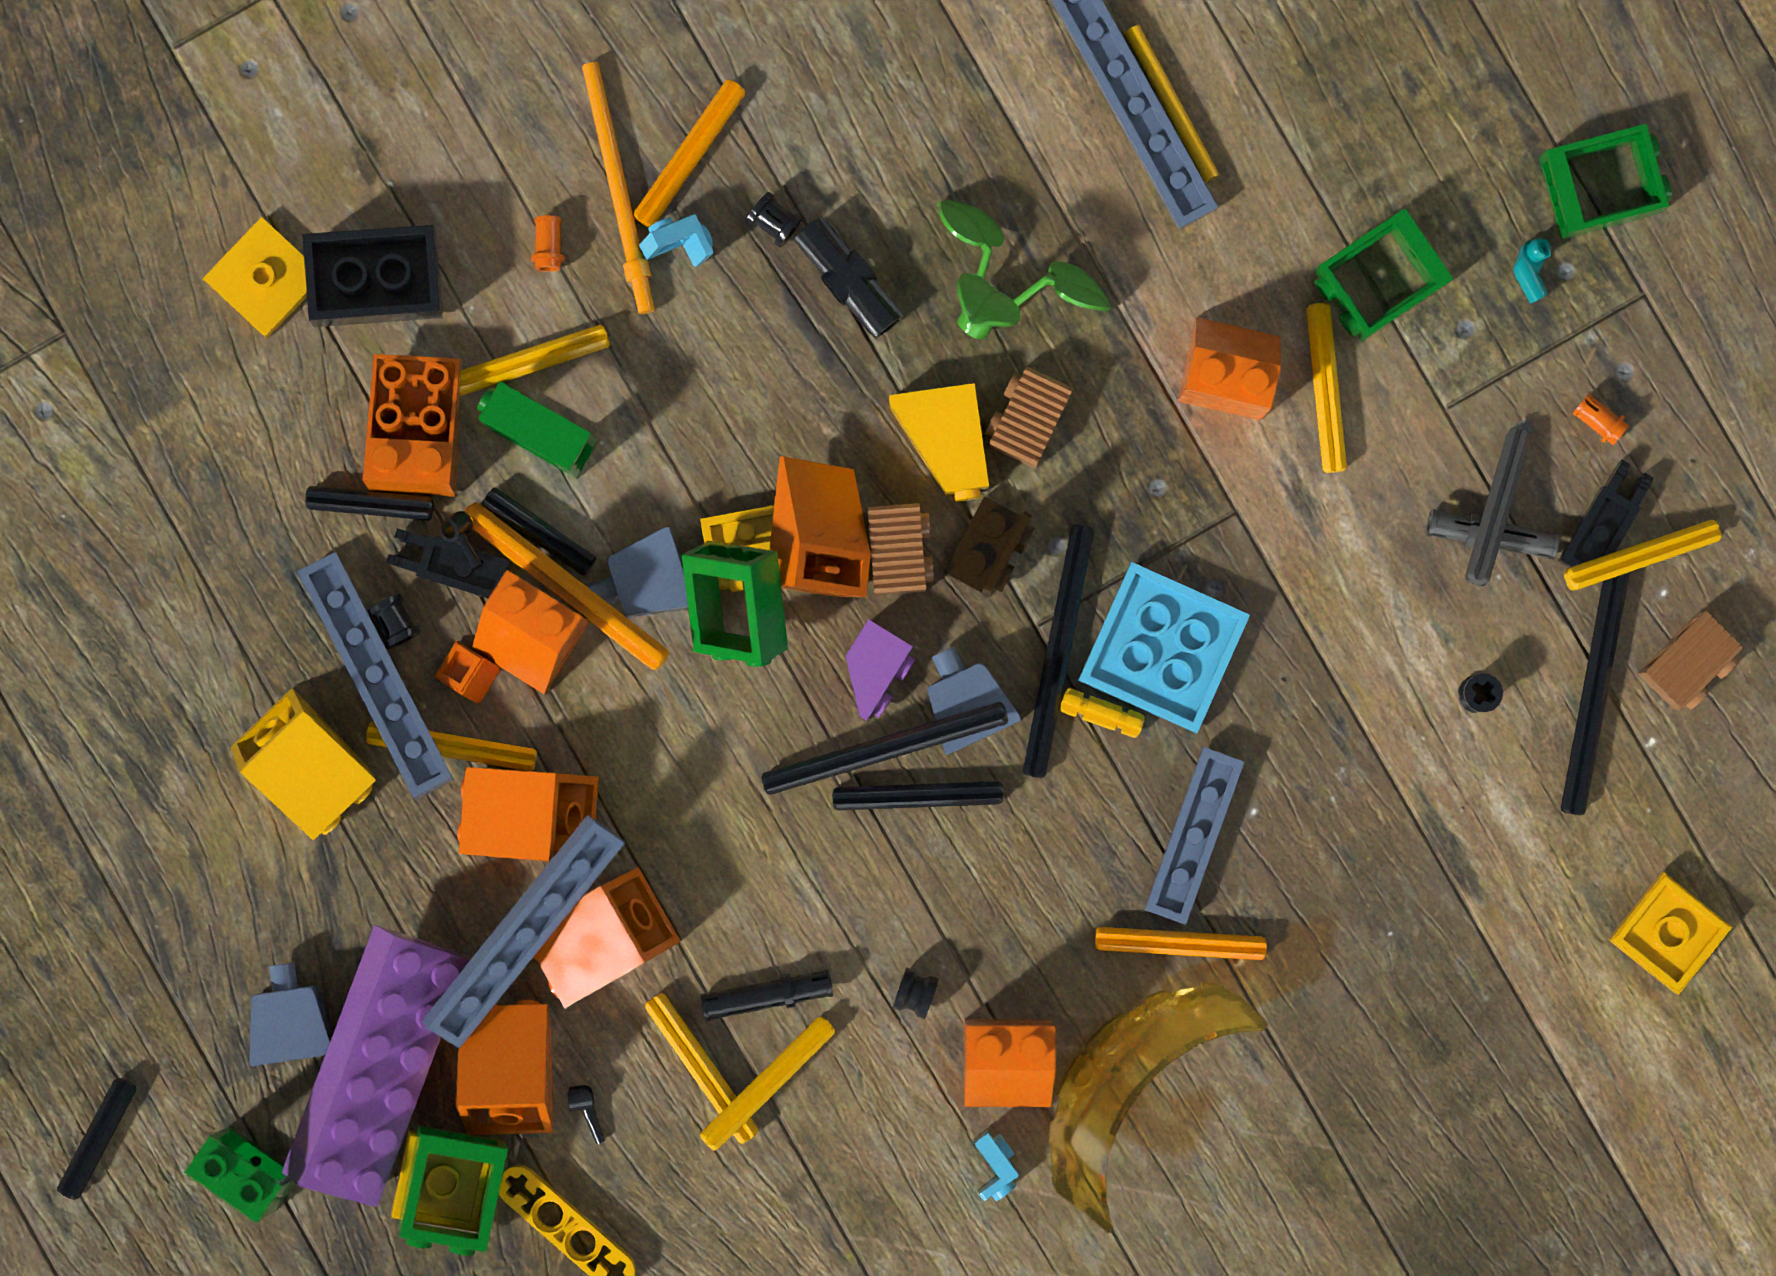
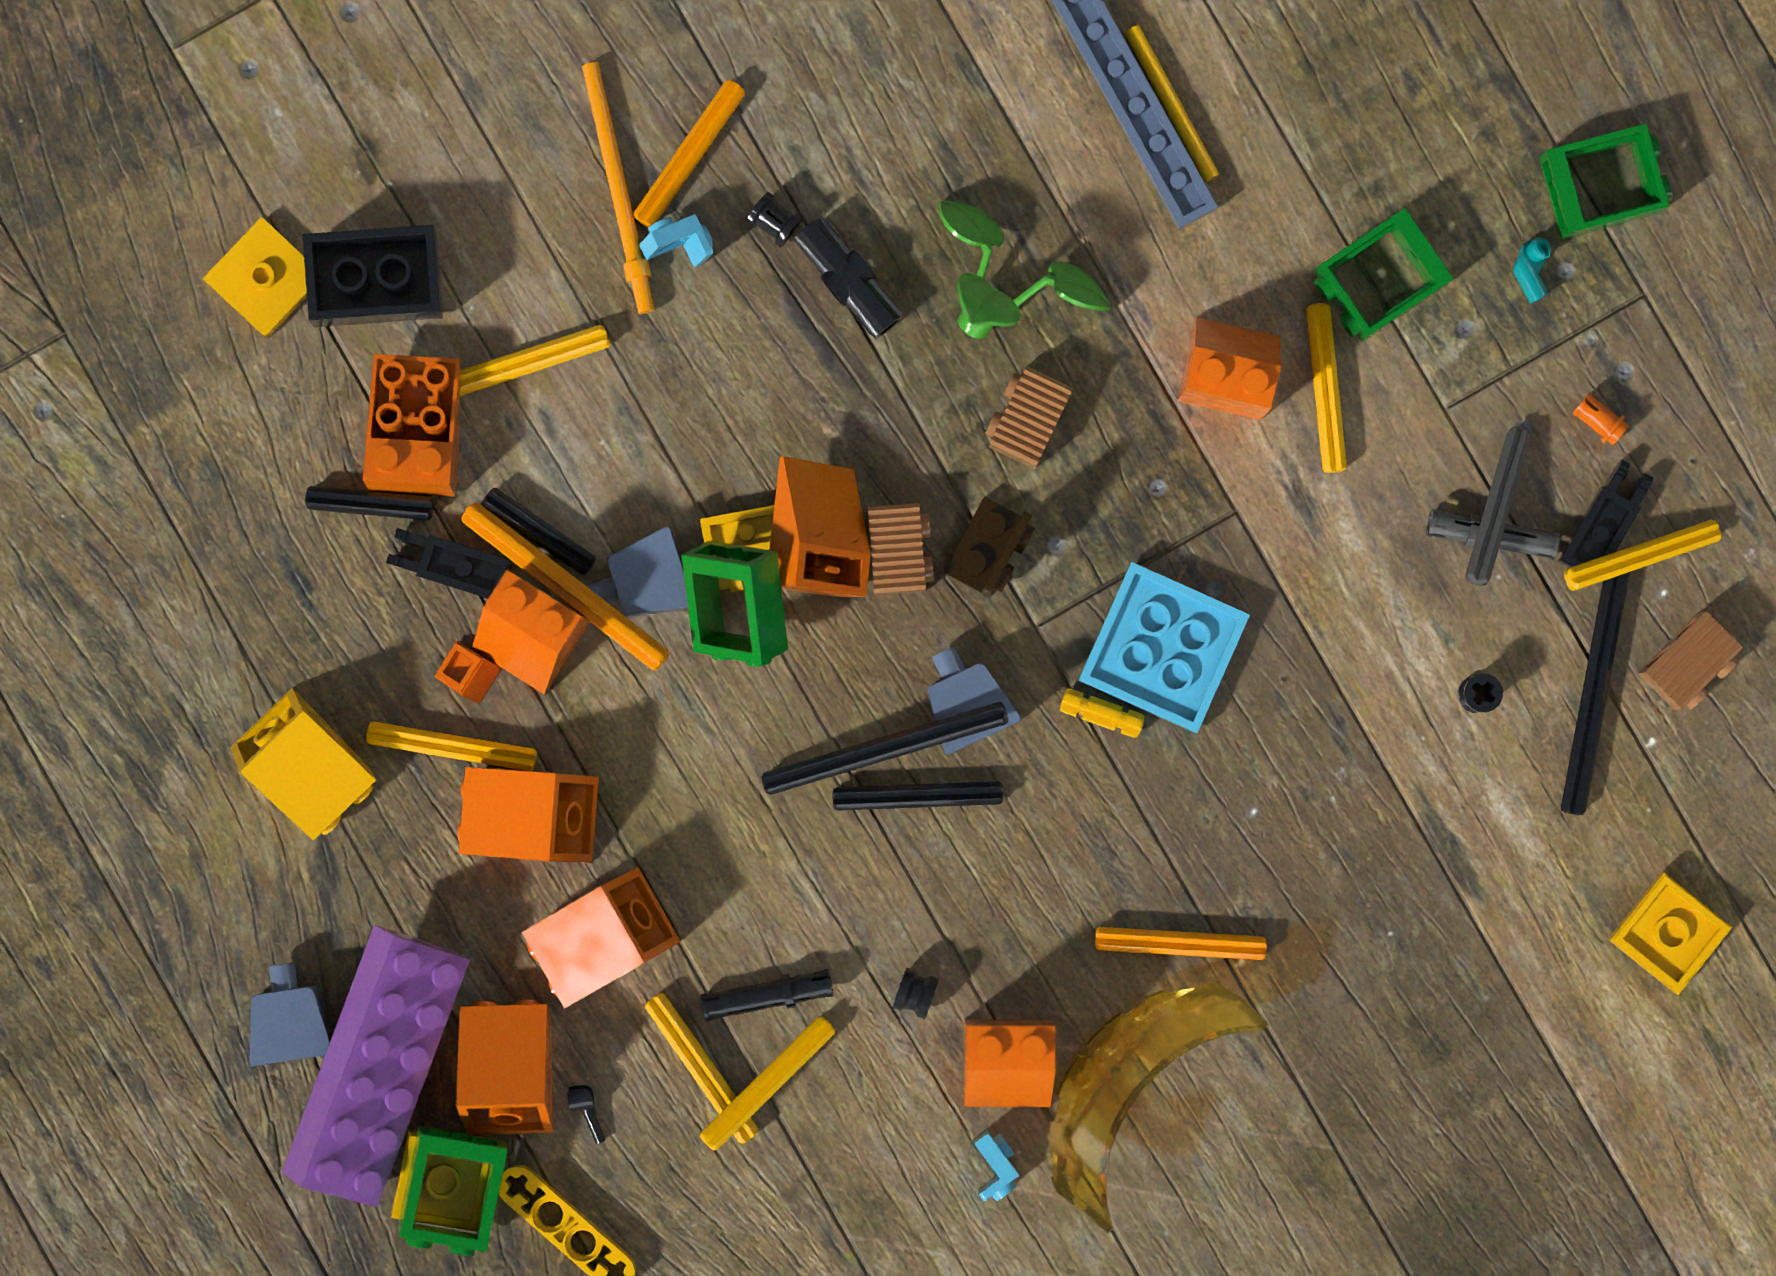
black axle [57,1078,136,1200] -> none
green window [184,1126,295,1223] -> none
sand blue plate [297,552,454,800] -> none
black bush [367,593,422,650] -> none
sand blue plate [422,815,625,1048] -> none
black hand [440,511,483,570] -> none
green window [477,381,598,479] -> none
orange pin [531,215,565,272] -> none
medium lavender slope [846,619,915,721] -> none
yellow slope [889,383,989,501] -> none
black axle [1023,524,1094,778] -> none
sand blue plate [1144,747,1244,925] -> none

